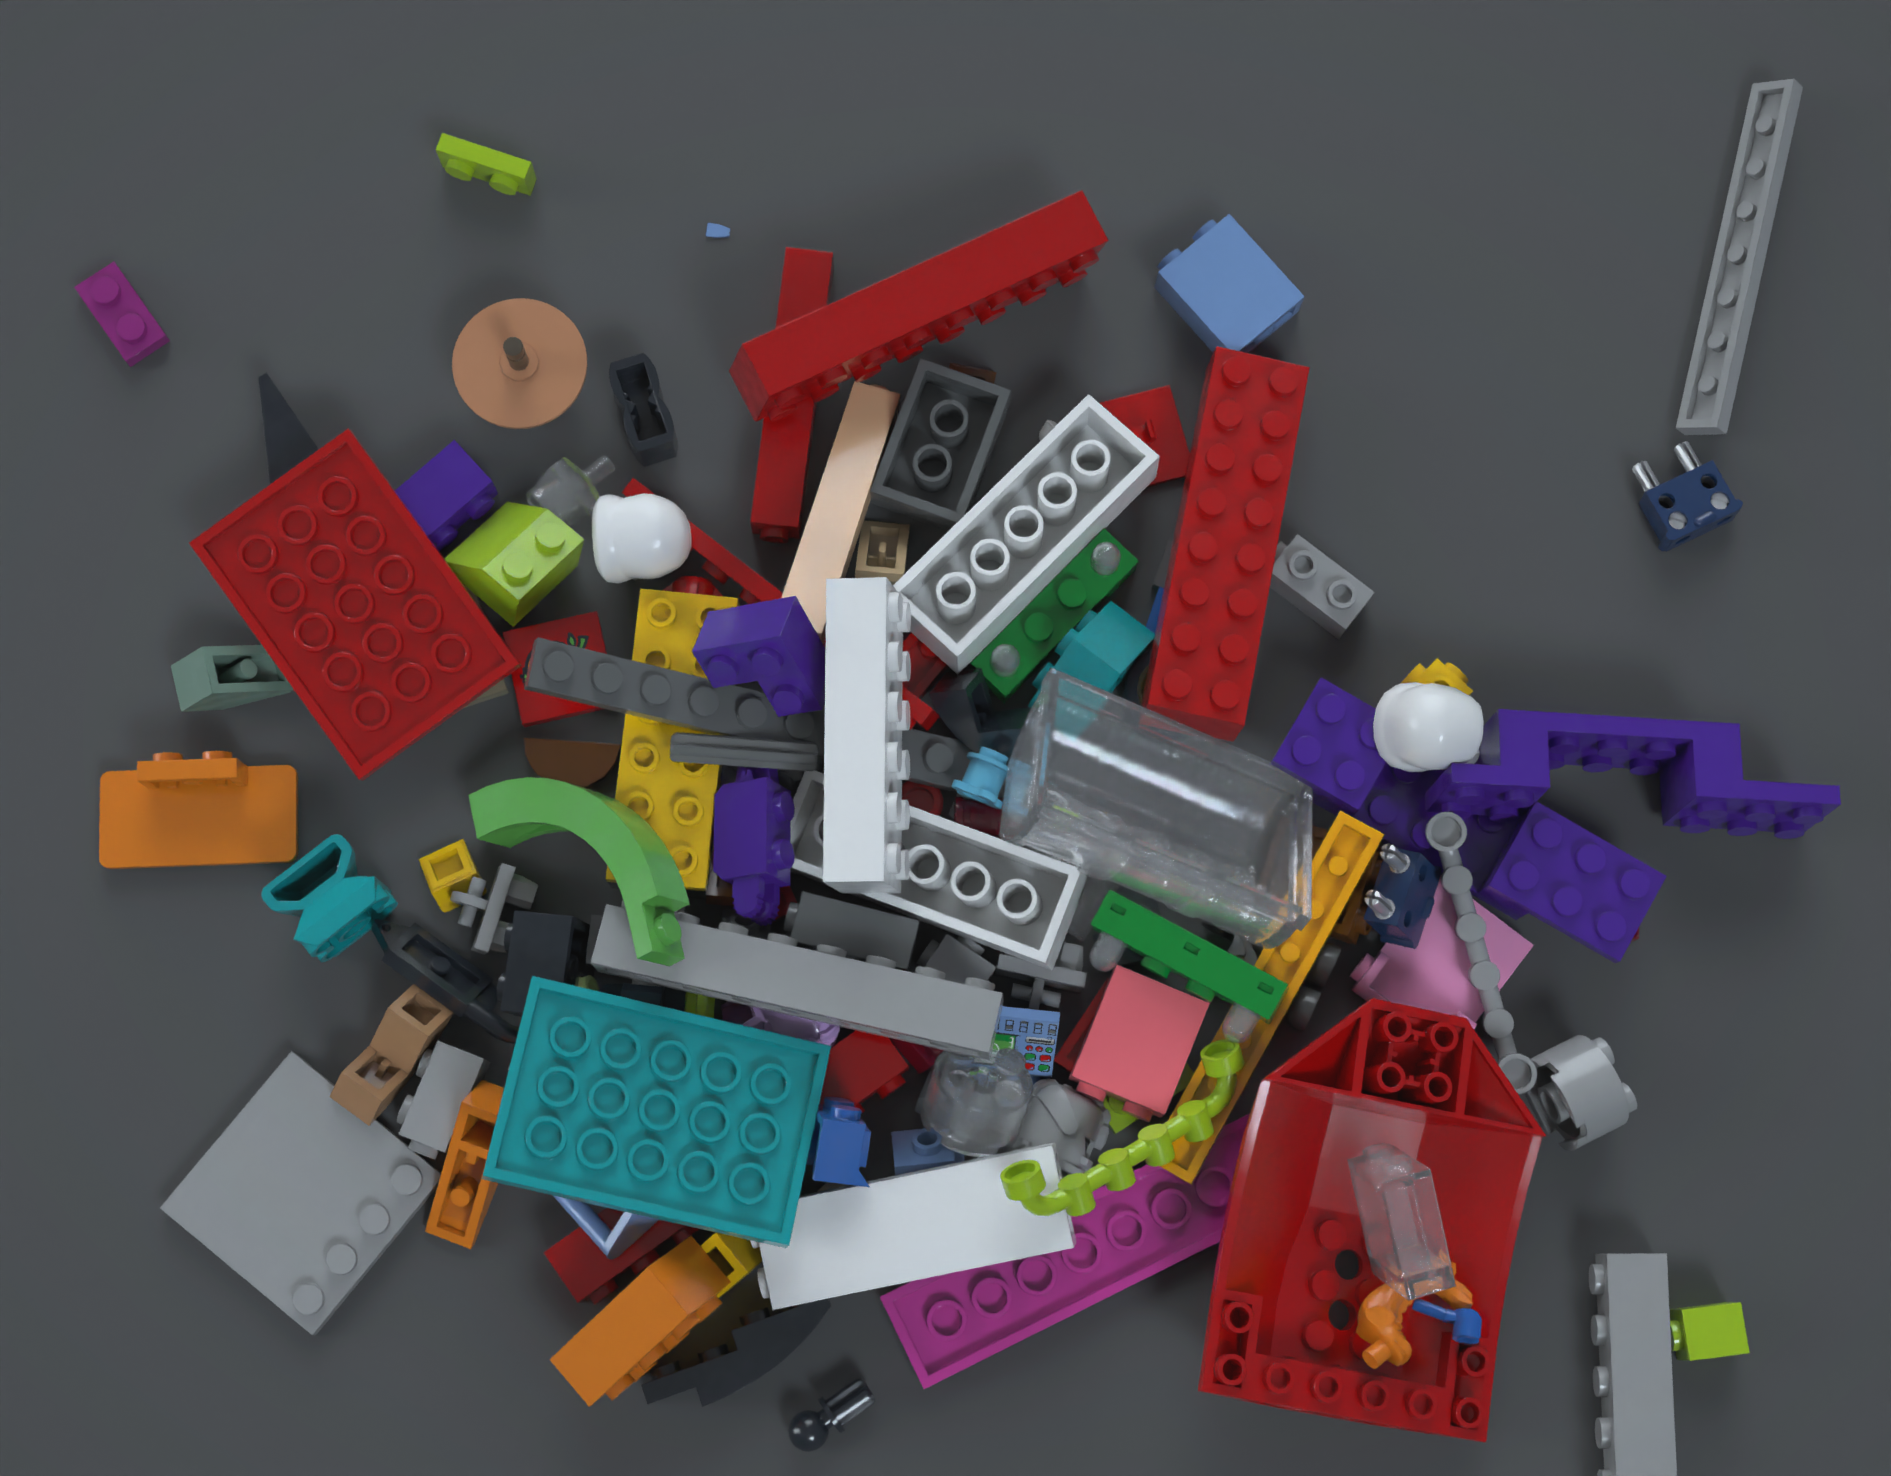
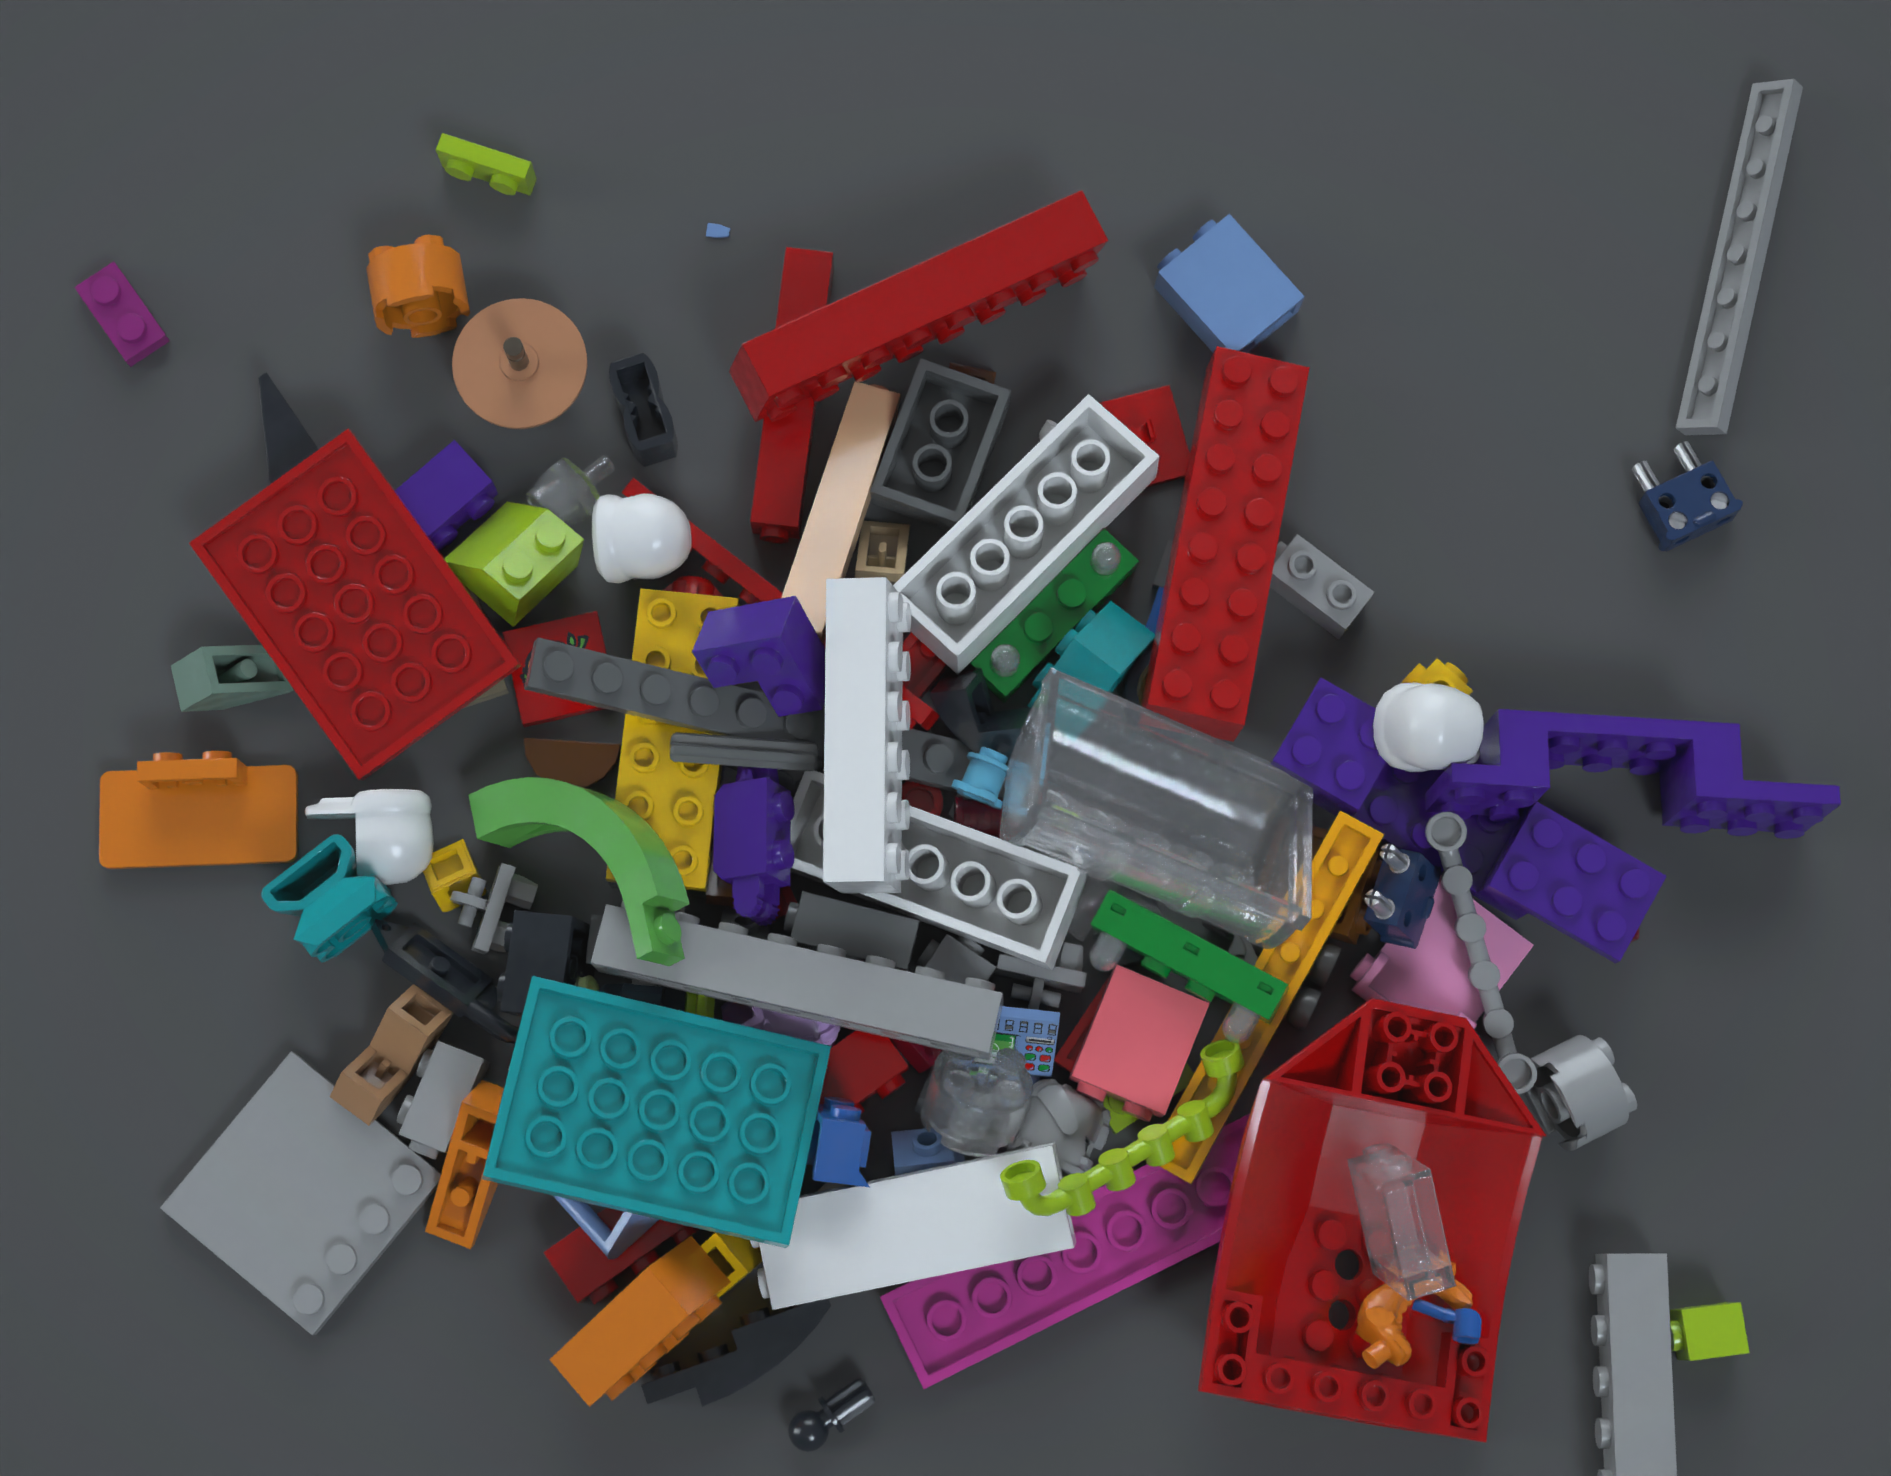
none -> white piece [305,789,434,885]
none -> orange brick [366,235,470,338]

